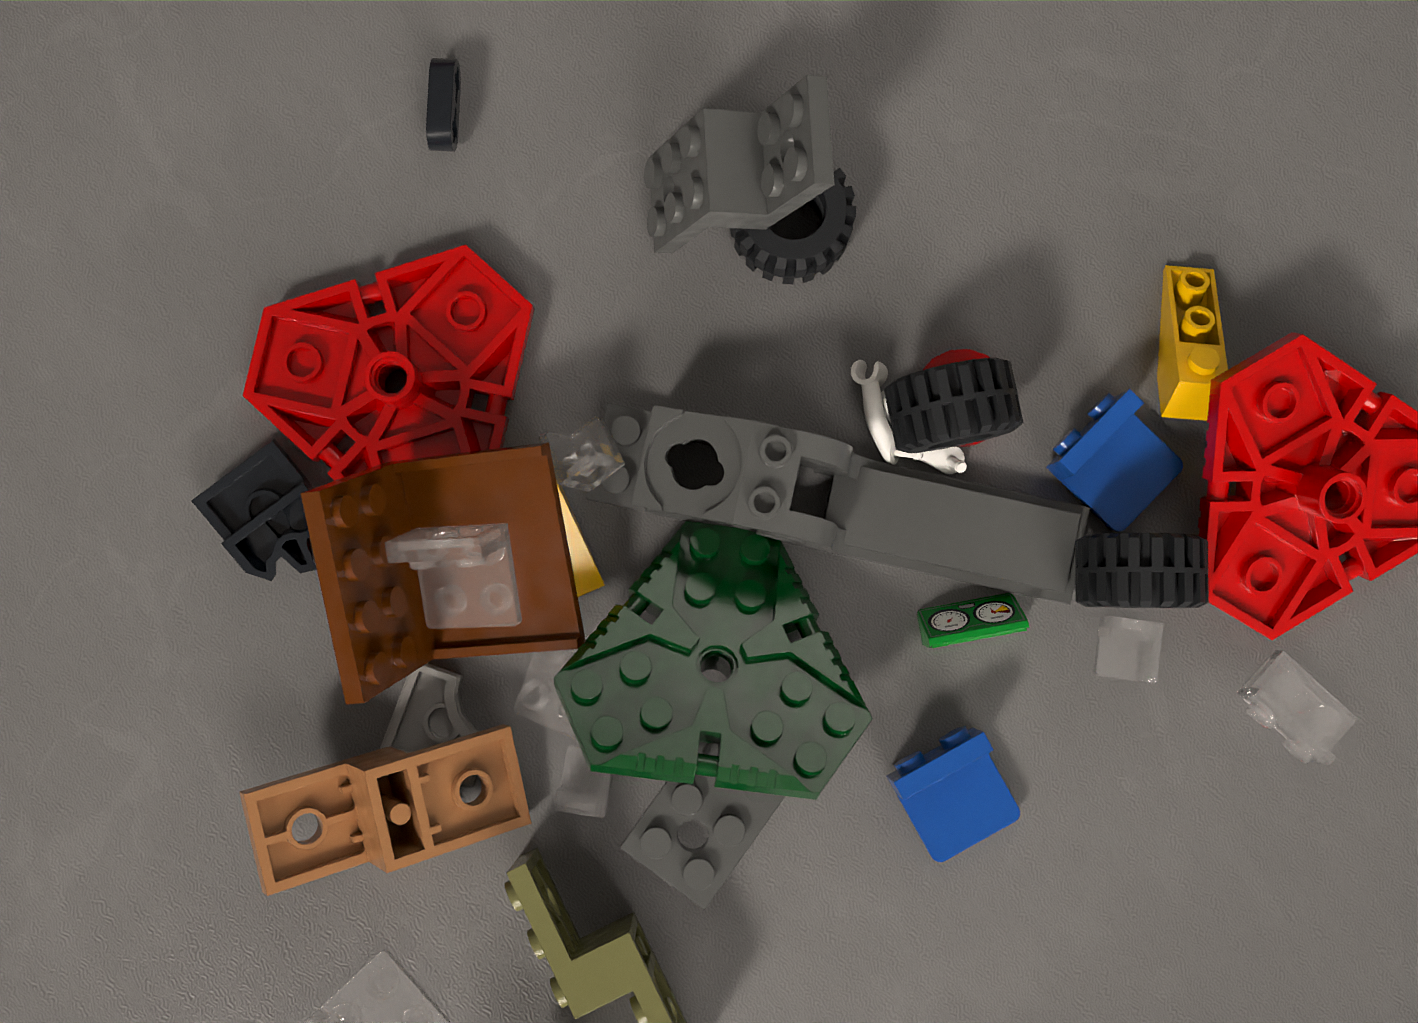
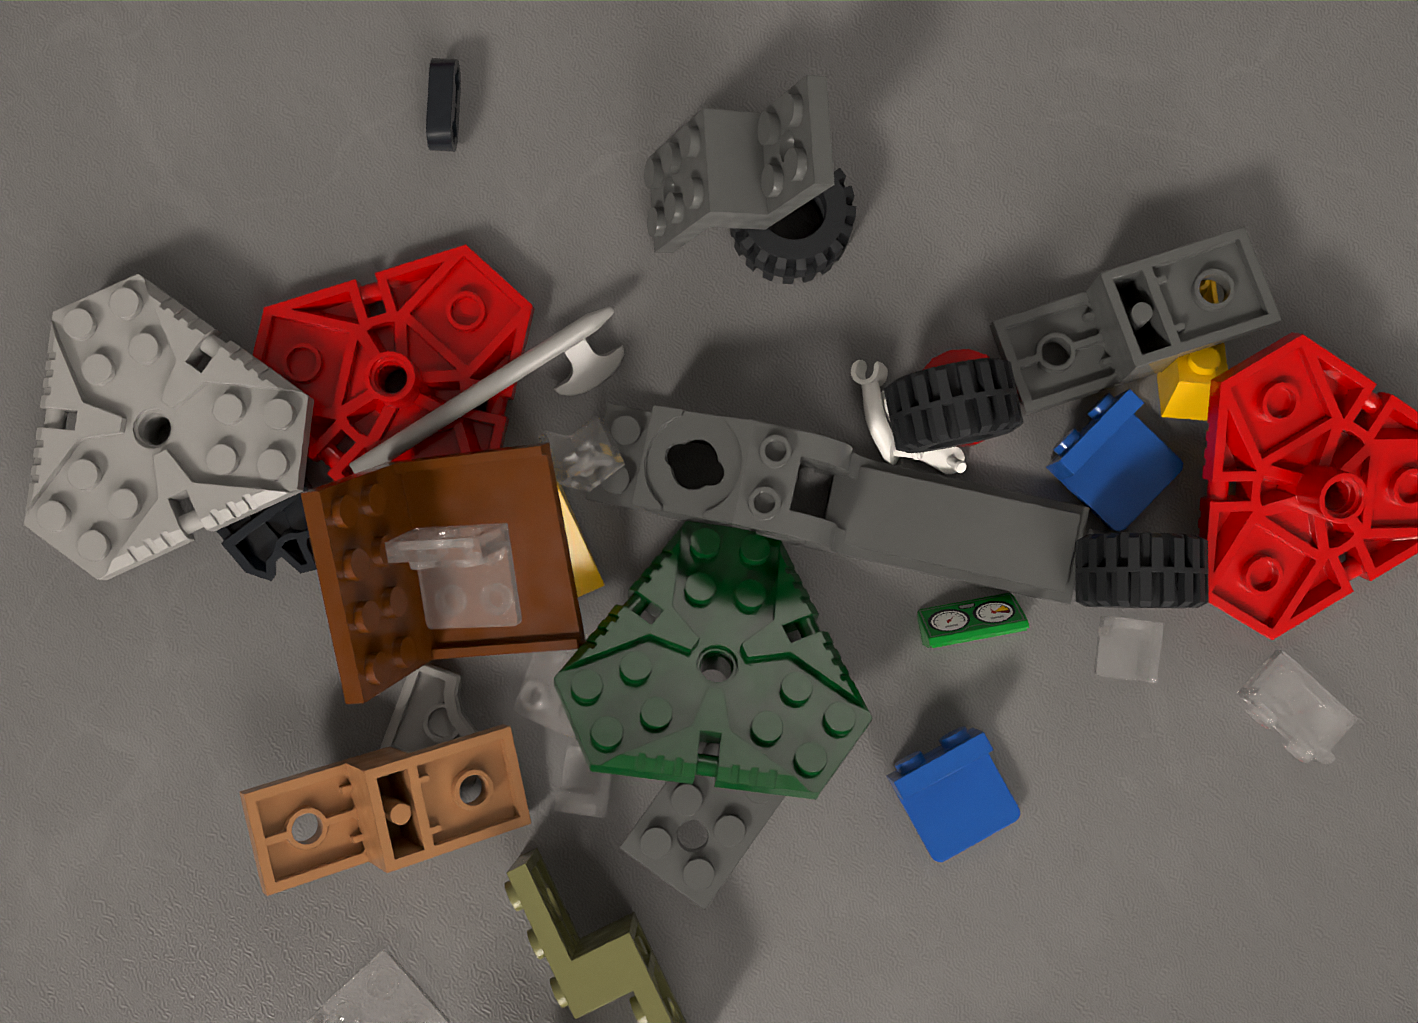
none -> light grey plate [24,274,314,580]
none -> light grey piece [349,306,625,473]
none -> dark grey bracket [990,226,1282,417]

